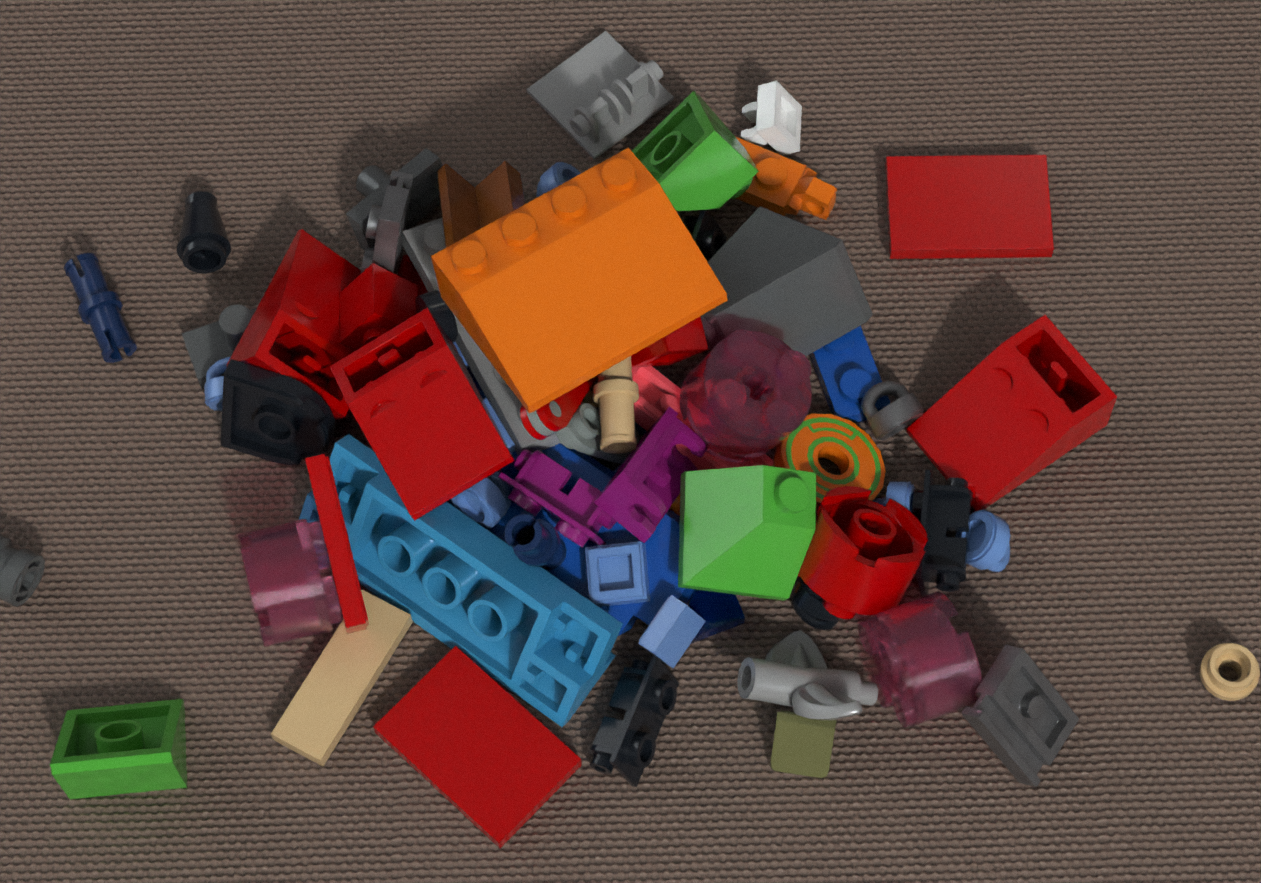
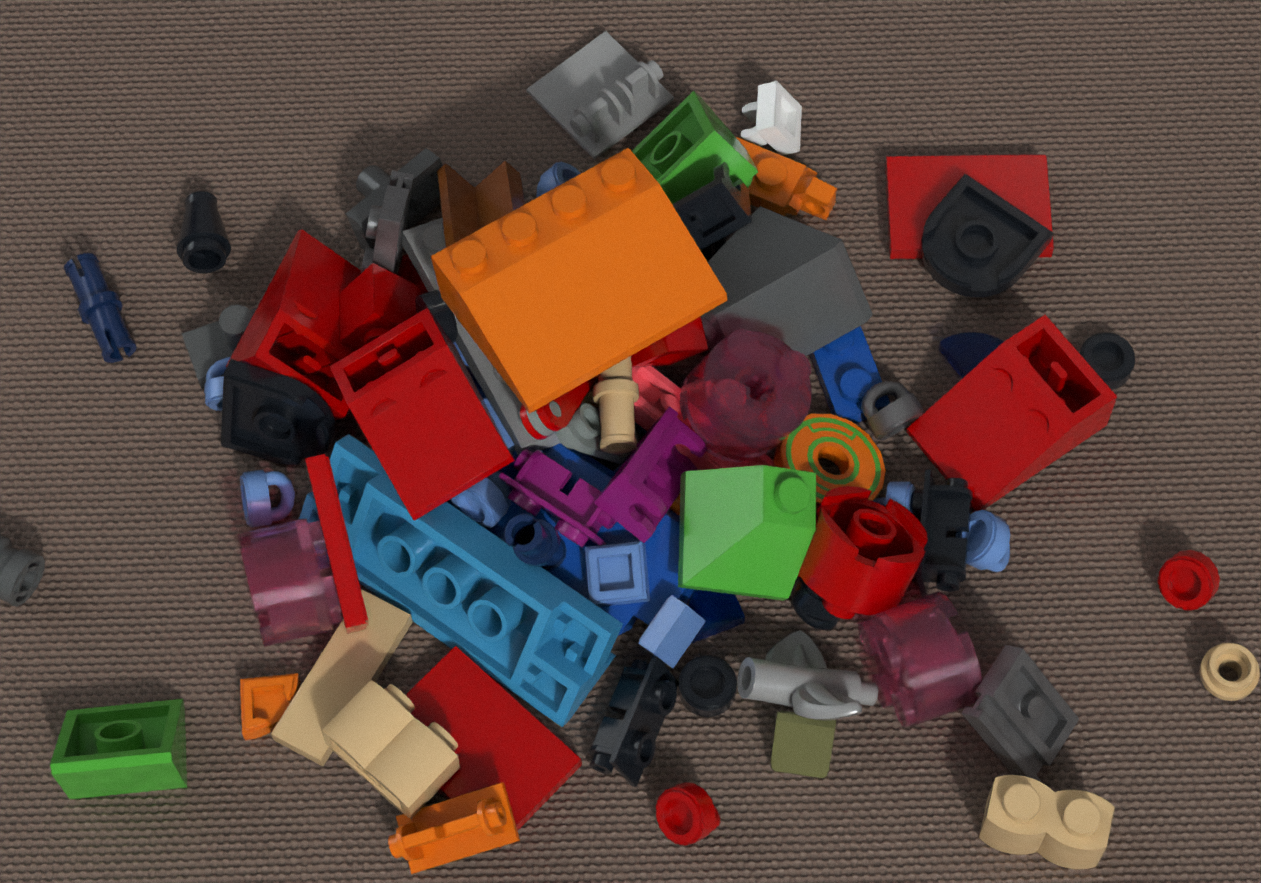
none -> medium blue tile [240,470,295,528]
none -> orange tile [240,673,301,741]
none -> tan brick [321,680,460,819]
none -> orange hinge [388,782,520,874]
none -> red tile [655,782,721,846]
none -> black hinge [672,162,752,251]
none -> black tile [679,655,737,717]
none -> black tile [921,174,1053,297]
none -> clear blue tile [938,332,1004,378]
none -> tan brick [979,775,1115,869]
none -> black tile [1080,333,1135,390]
none -> red tile [1158,550,1220,611]

